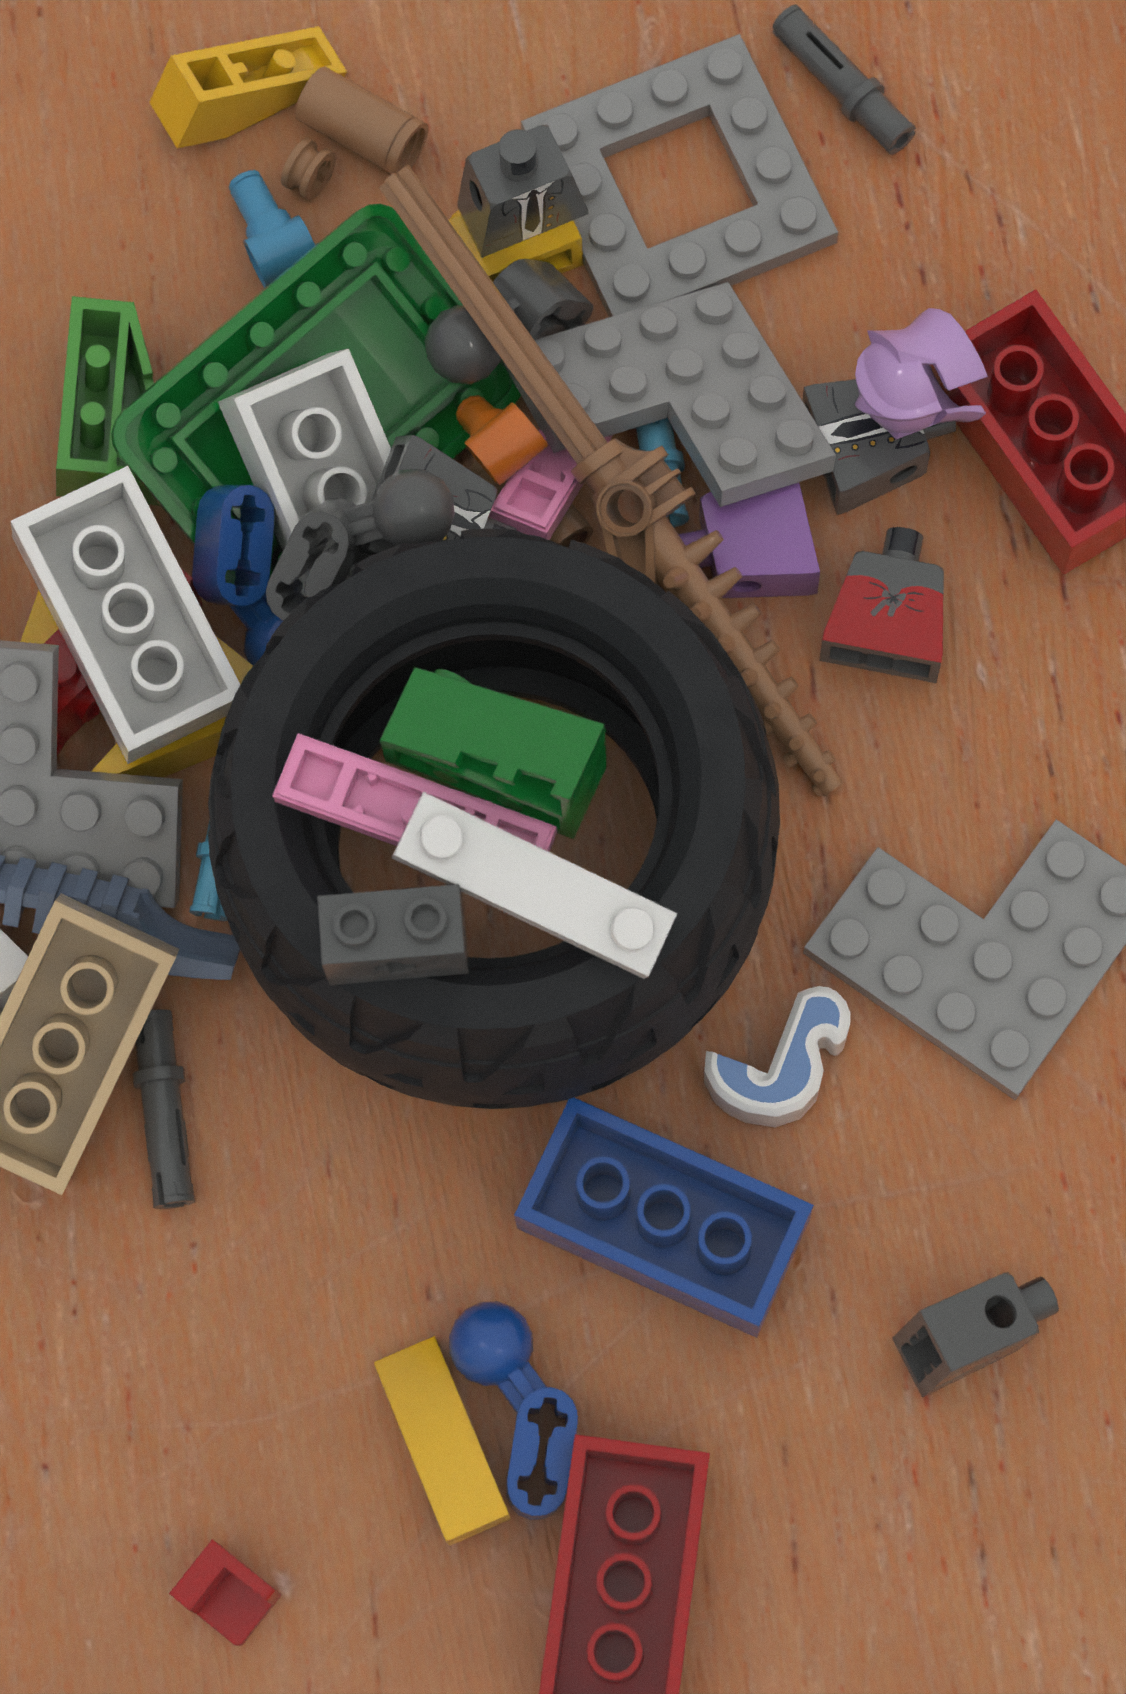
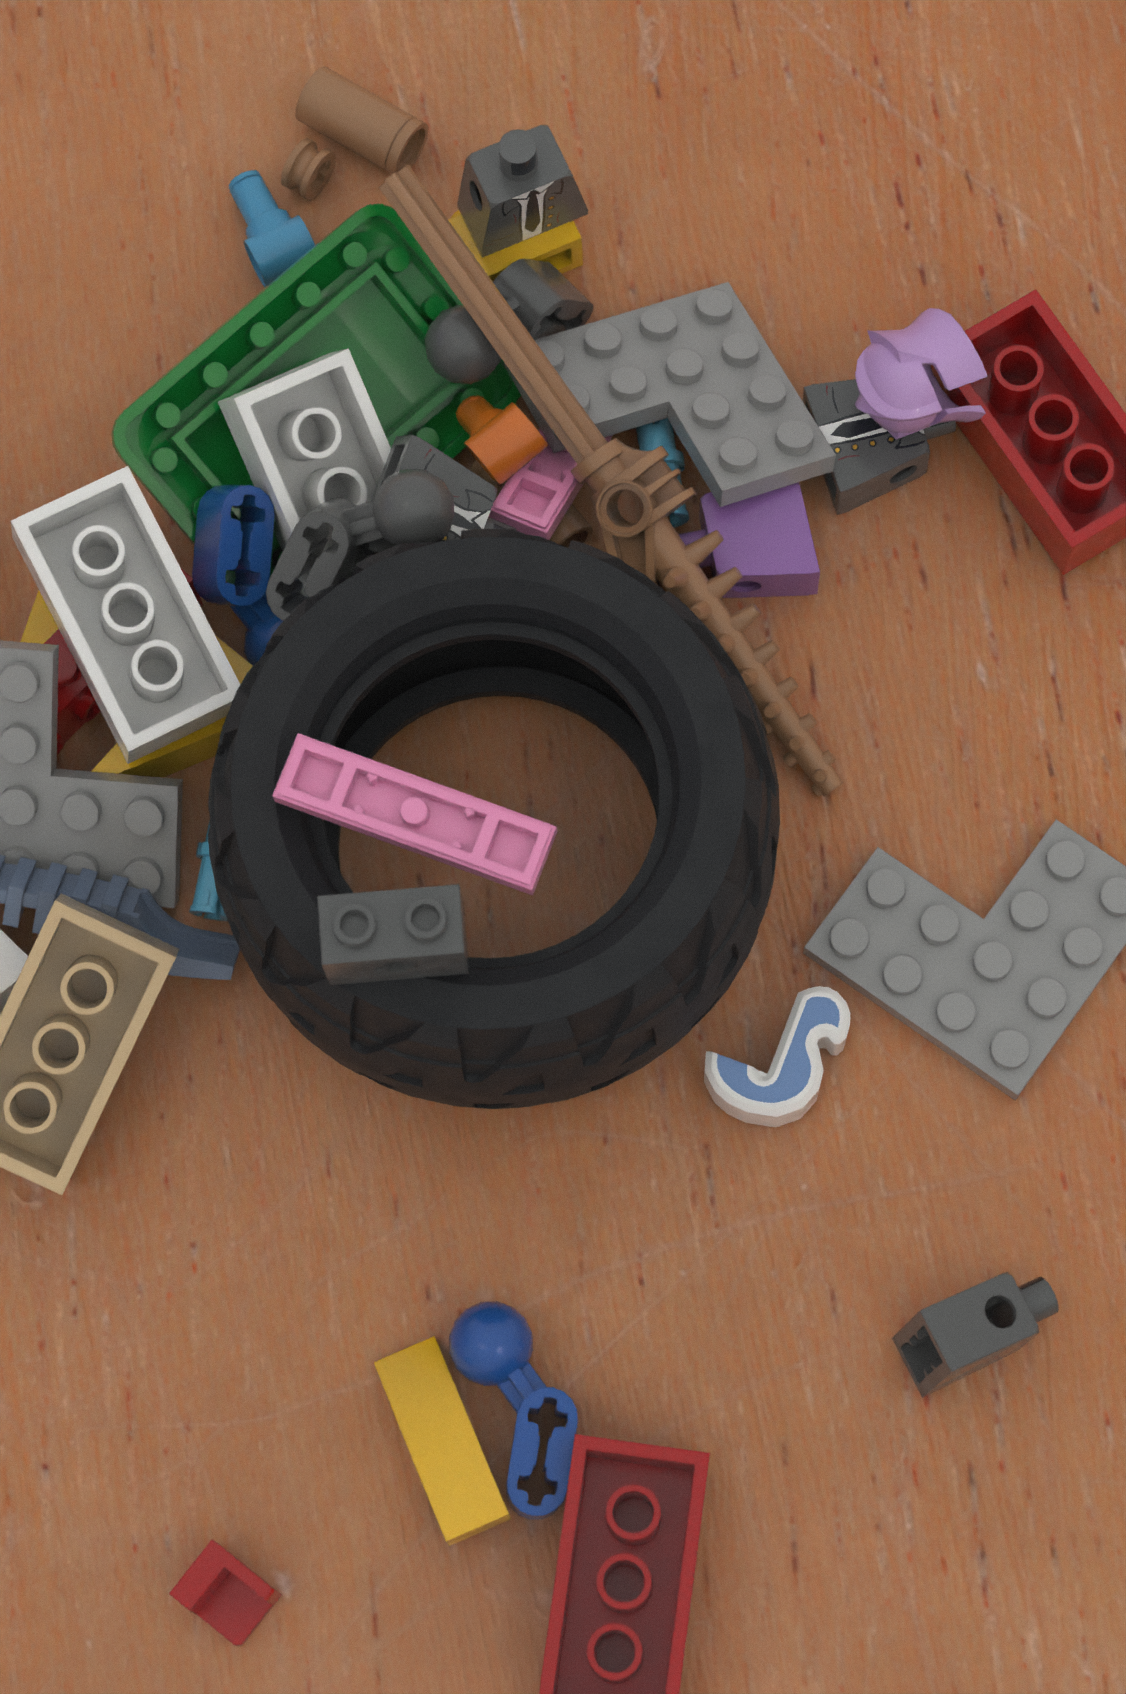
bright green wedge [56,296,160,506] -> none
dark grey pin [132,1009,196,1209] -> none
yellow slope [149,26,347,149] -> none
green wedge [380,667,607,840] -> none
white plate [392,792,677,979] -> none
blue brick [514,1097,813,1338] -> none
light grey plate [521,34,838,317] -> none
dark grey pin [772,4,916,155] -> none
torso [819,527,944,683] -> none

